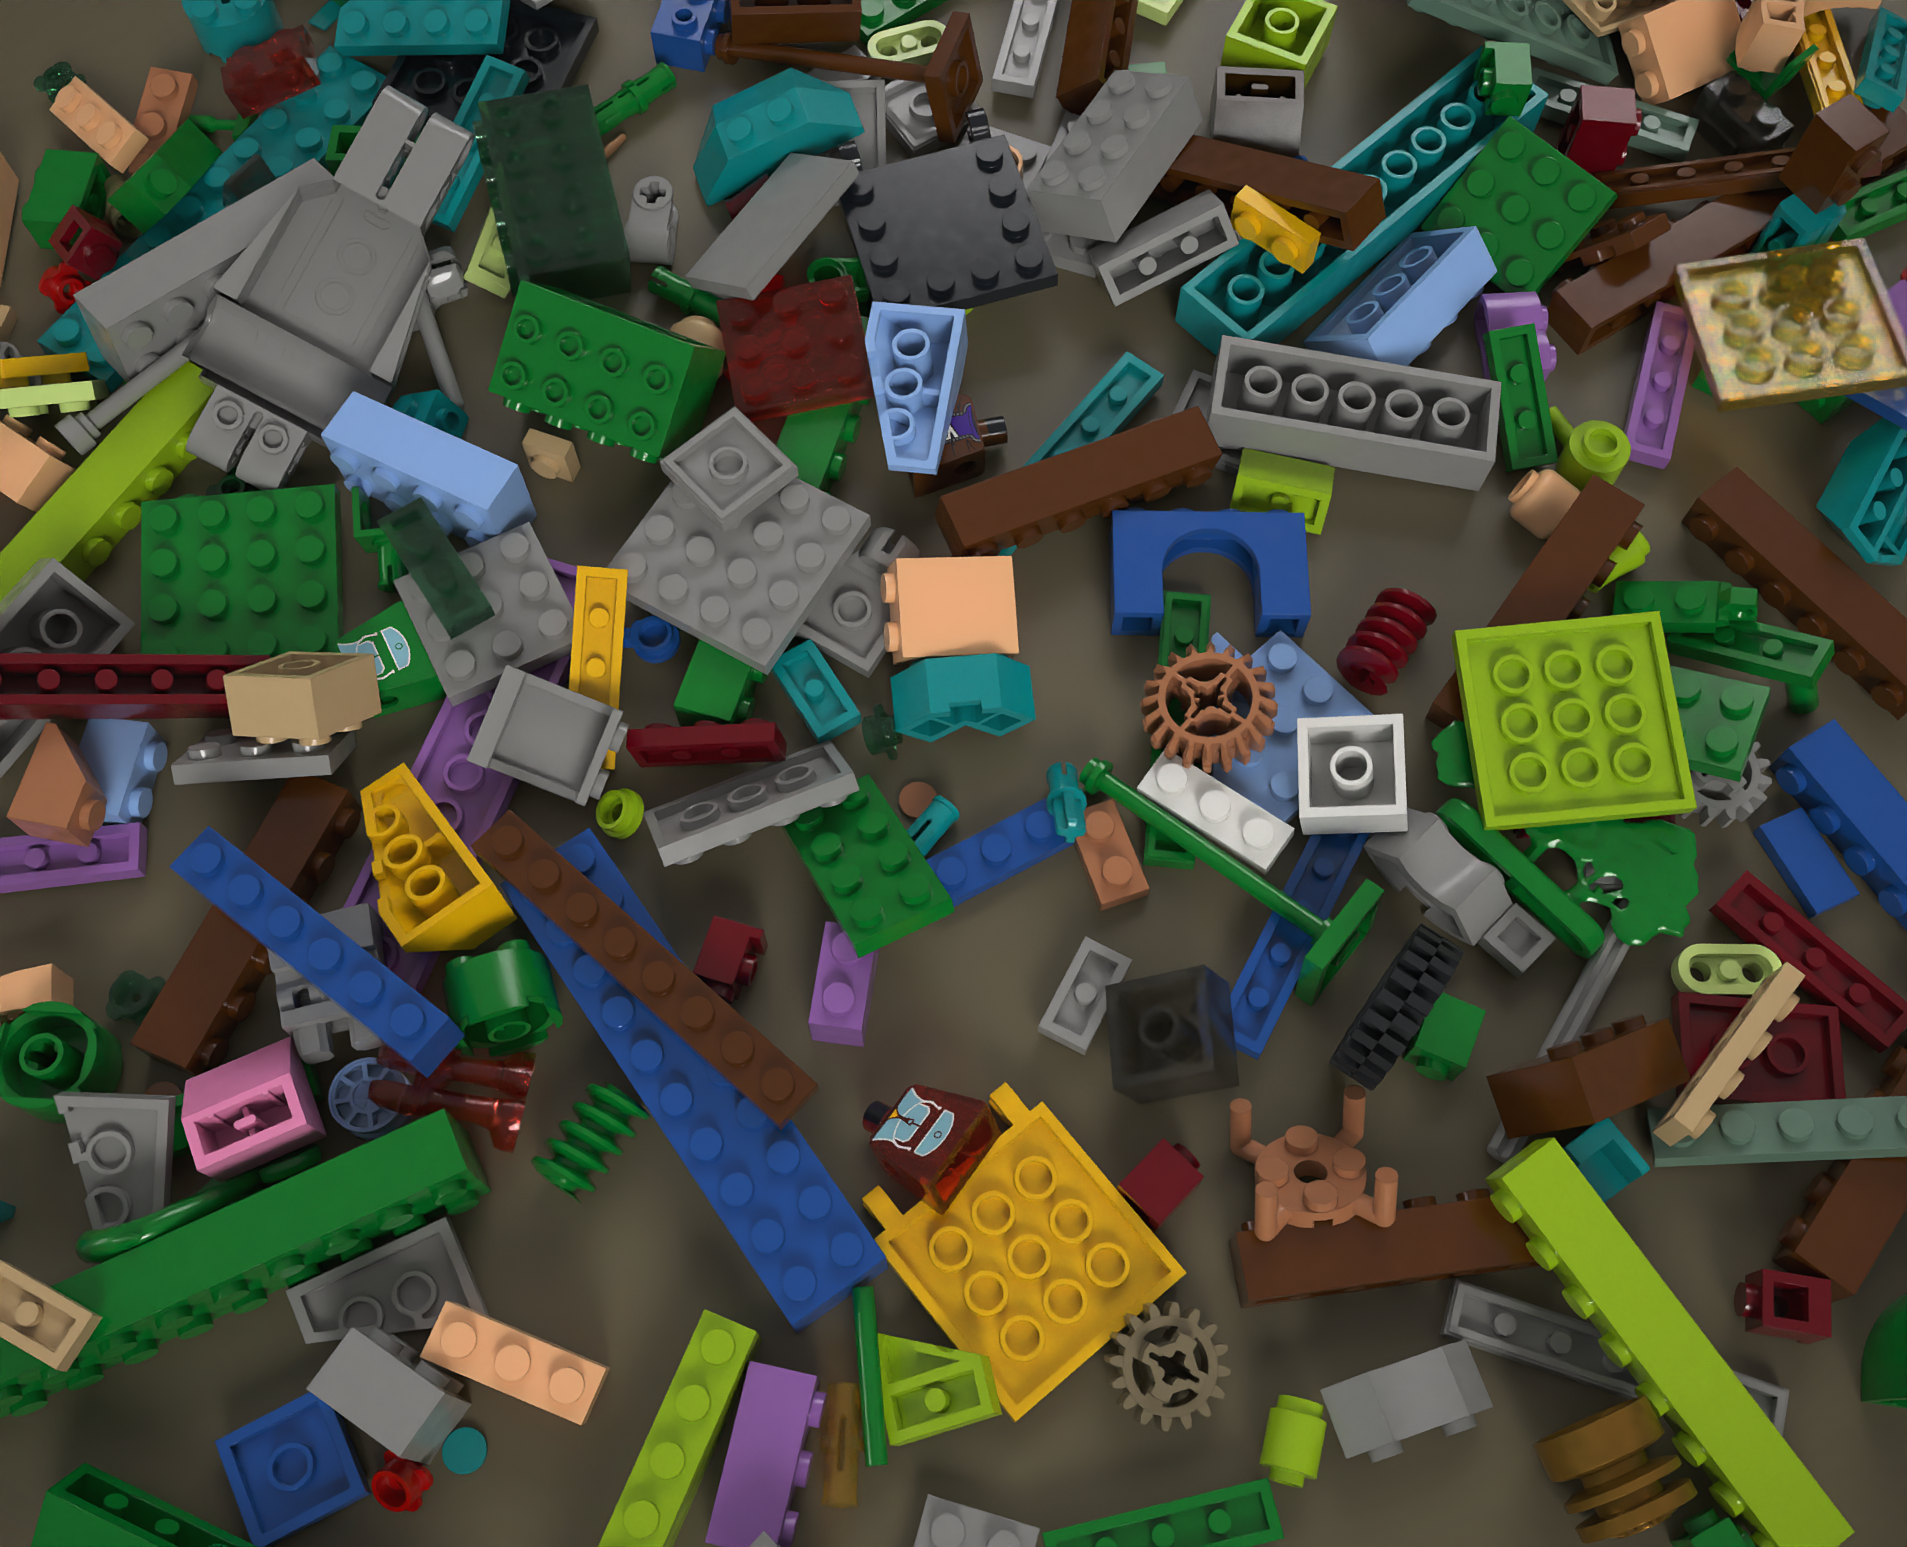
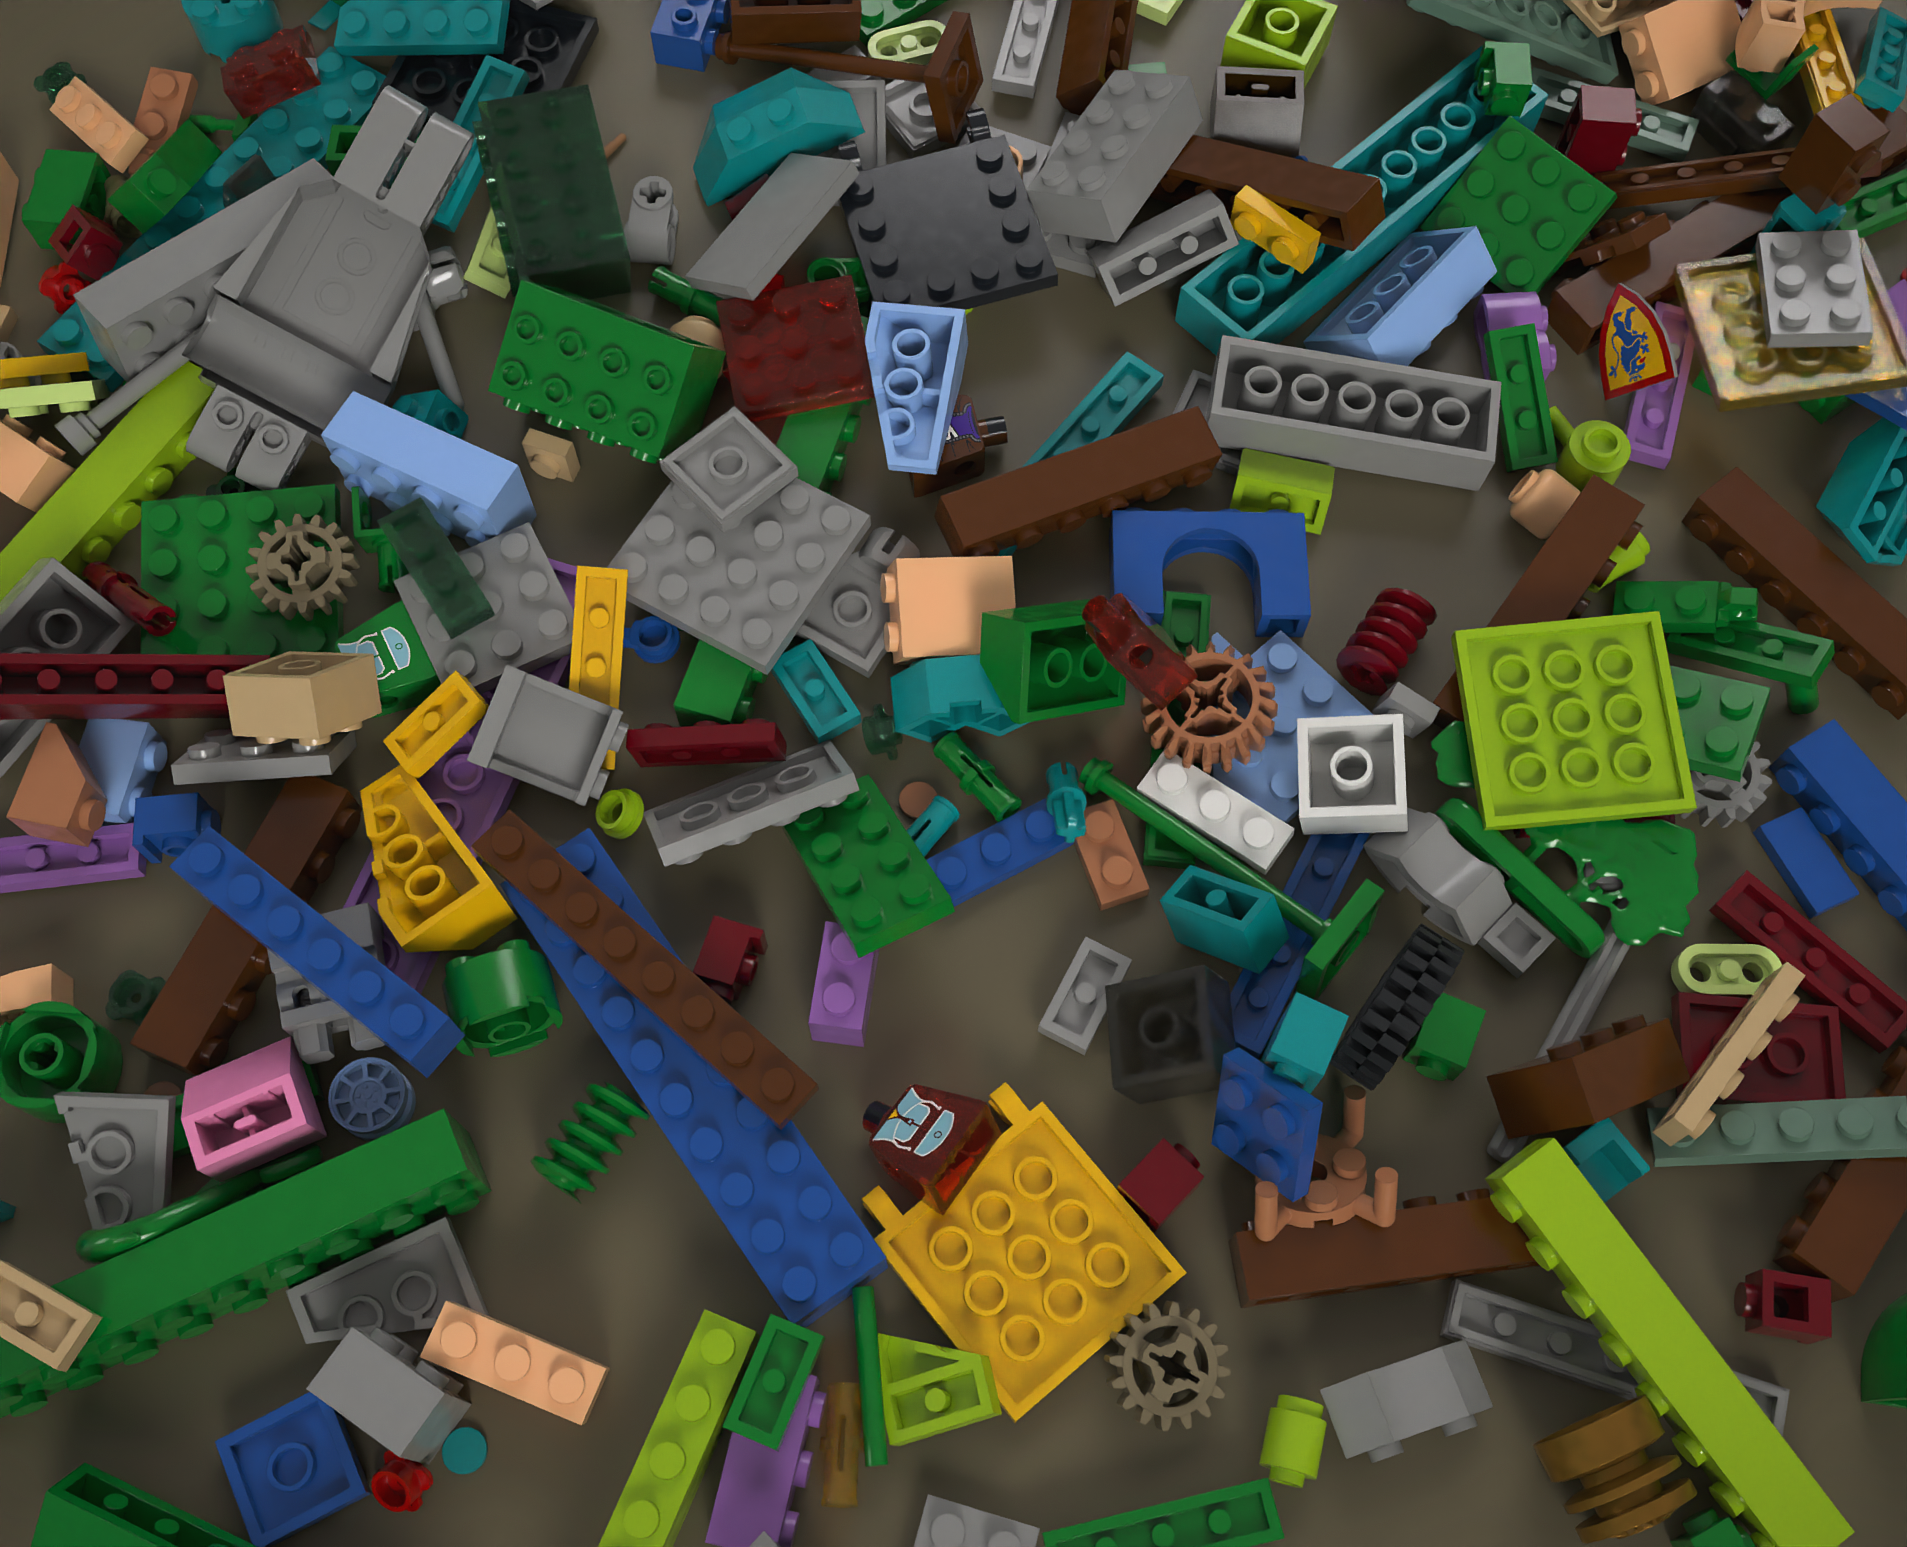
clear red piece [368,1045,536,1154] -> none
green pin [558,62,677,152] -> none
none -> dark red pin [82,561,177,637]
none -> blue brick [132,792,221,864]
none -> dark tan gear [245,514,360,621]
none -> yellow plate [383,670,489,779]
none -> green plate [722,1314,825,1452]
none -> green pin [933,732,1022,822]
none -> green slope [980,599,1131,724]
none -> clear red torso [1082,593,1199,711]
none -> teal brick [1160,865,1289,974]
none -> blue plate [1211,1047,1323,1202]
none -> teal brick [1260,992,1349,1094]
none -> light grey plate [1371,682,1440,739]
none -> shield [1599,283,1680,401]
none -> light grey plate [1755,230,1873,348]

